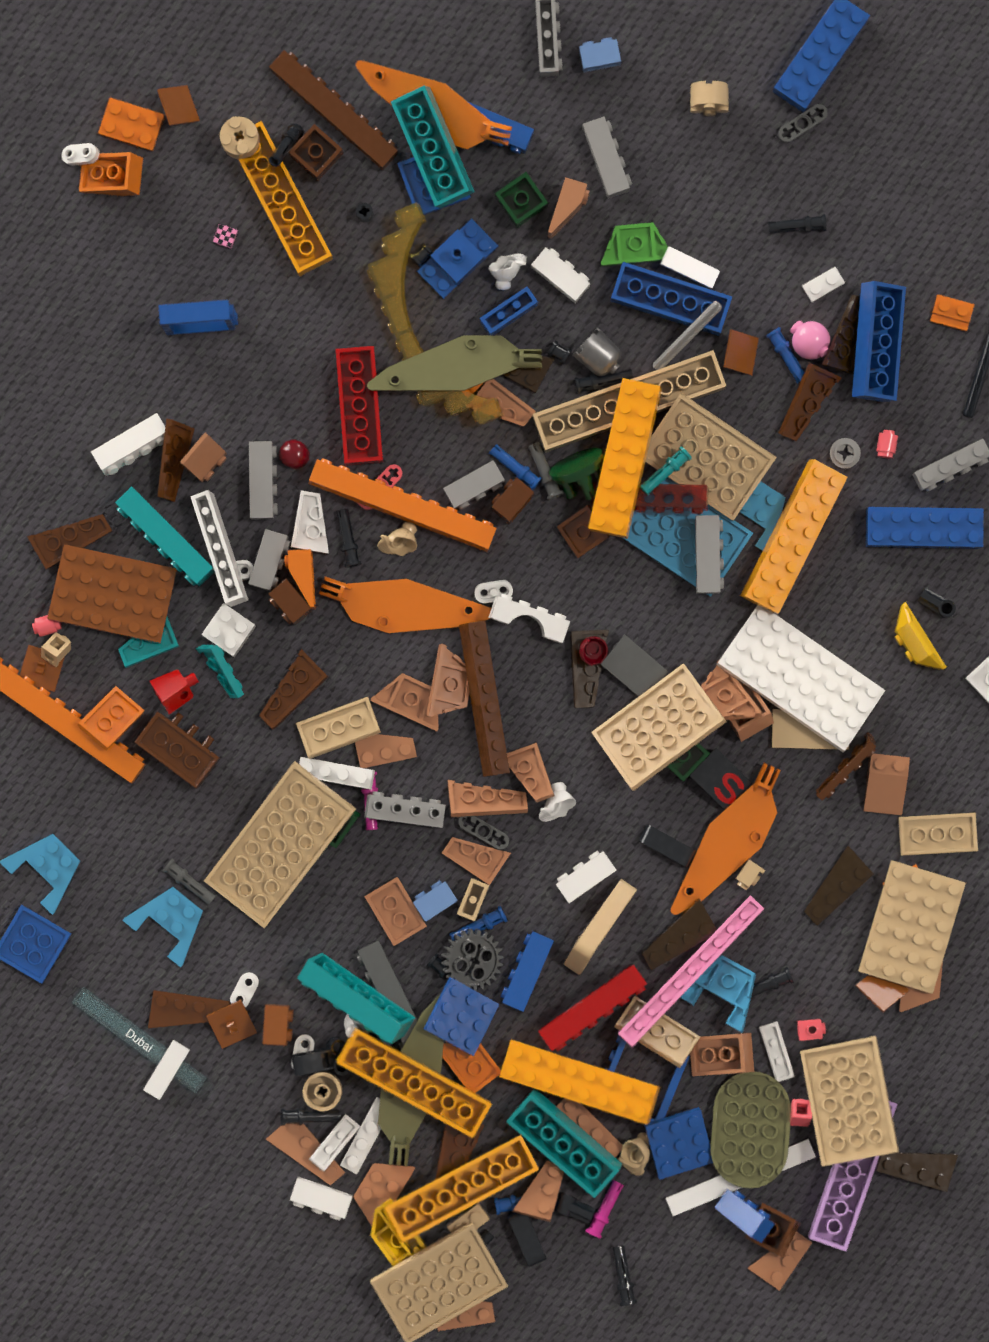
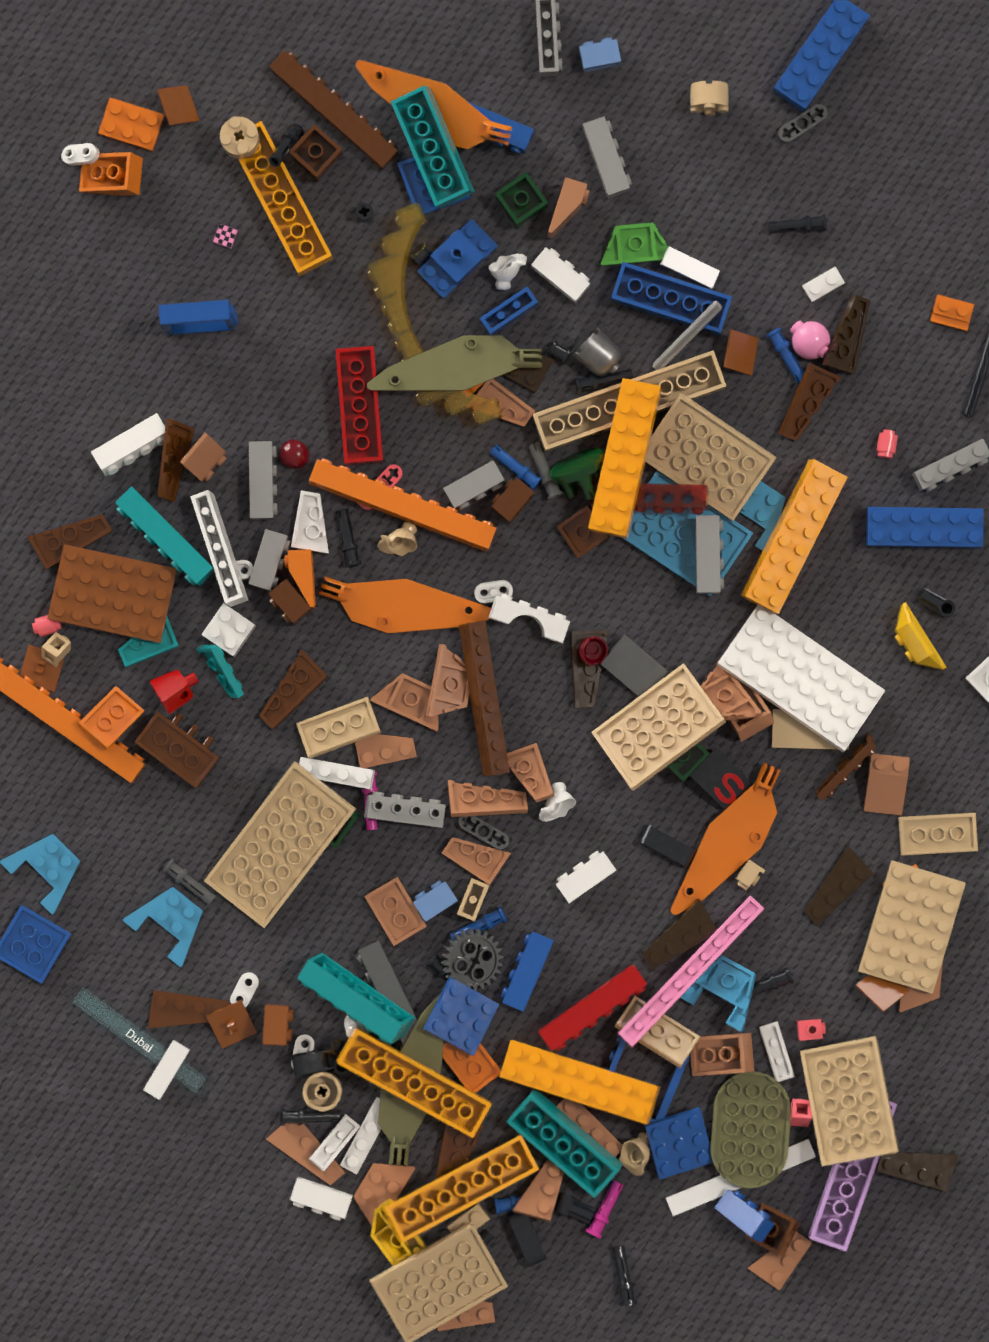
tan beam [564,879,637,975] -> none
teal pin [640,446,692,495] -> none
light grey gear [830,438,861,469] -> none
blue brick [852,281,906,402] -> none

